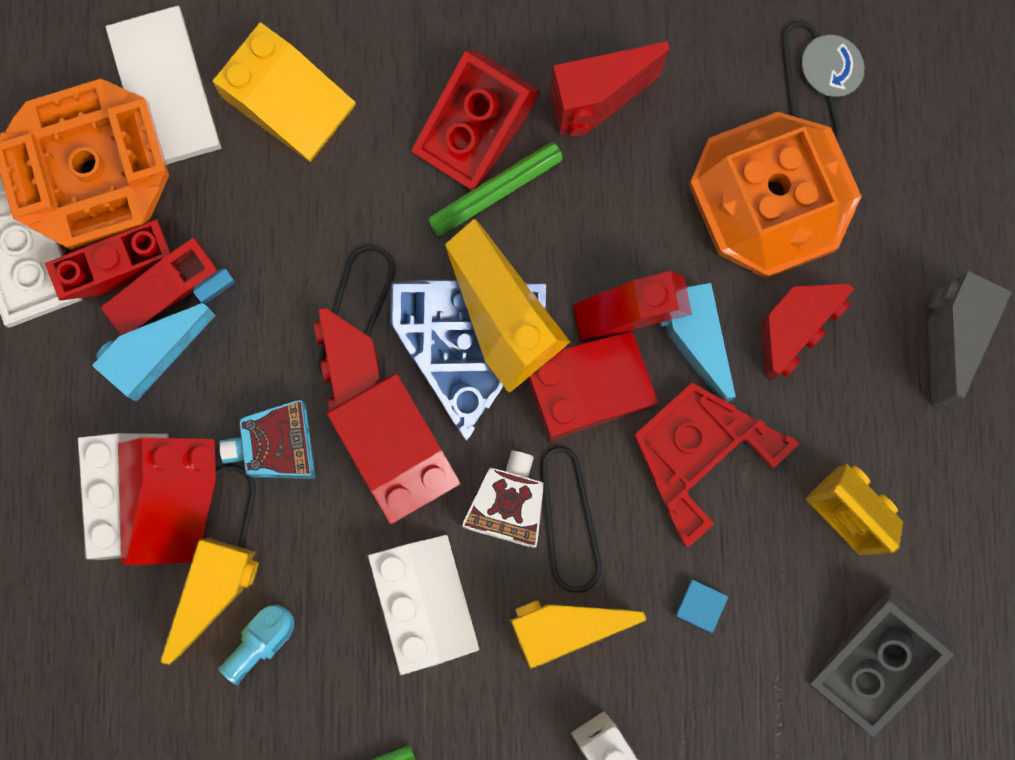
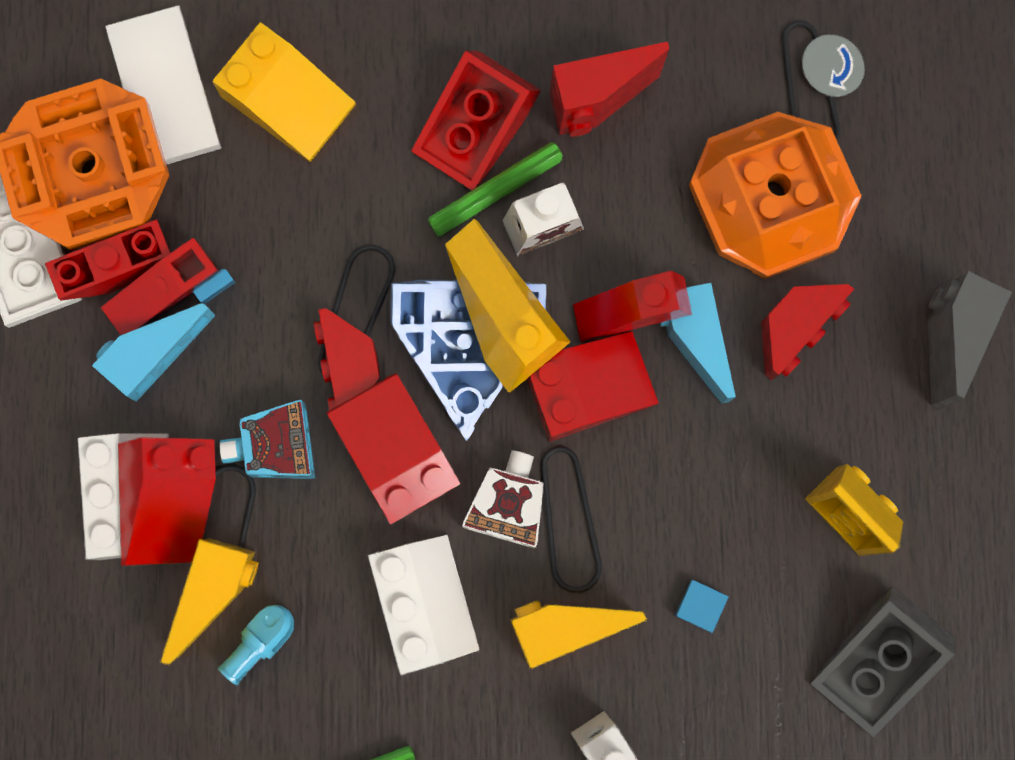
red wing [633,383,799,548] -> none
none -> white torso [503,183,584,256]

